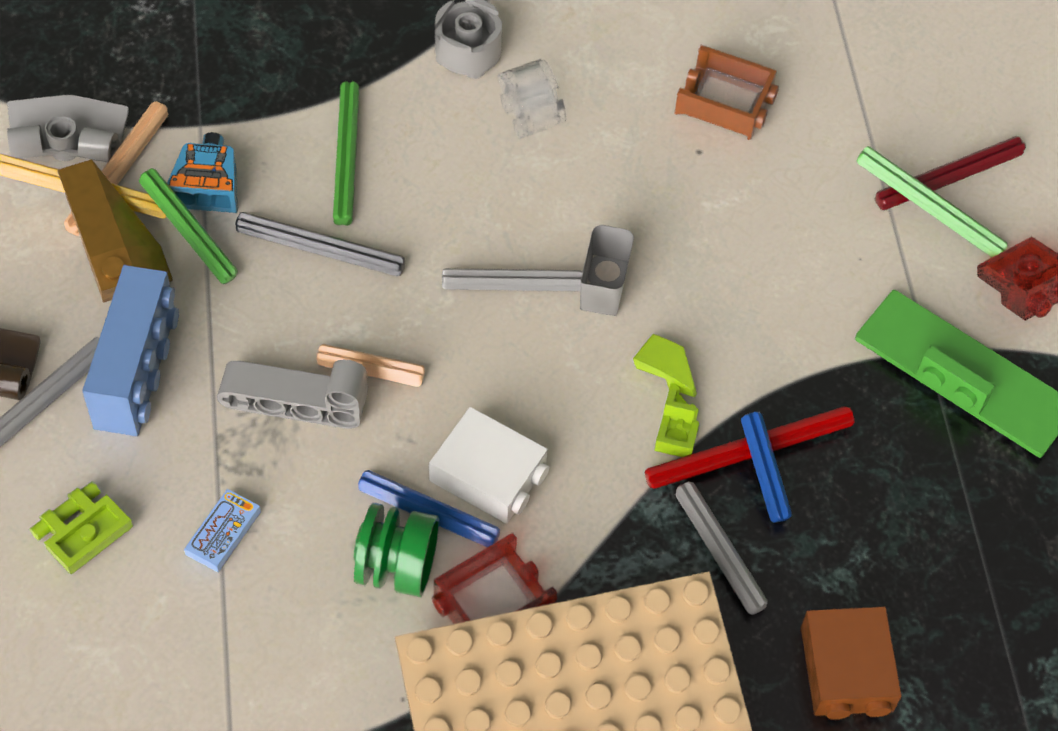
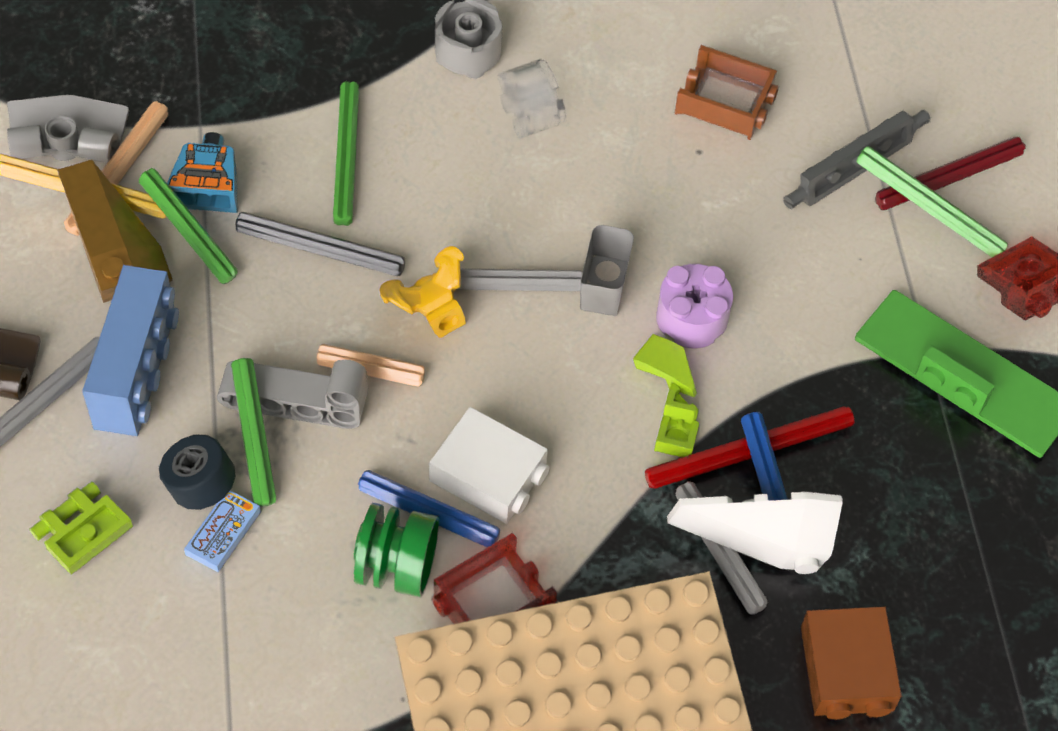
none -> black wheel [159,435,236,510]
none -> bright green axle [231,358,277,507]
none -> yellow animal [379,246,465,338]
none -> lavender brick [656,264,733,348]
none -> white wedge [667,492,842,574]
none -> dark grey plate [783,110,931,209]

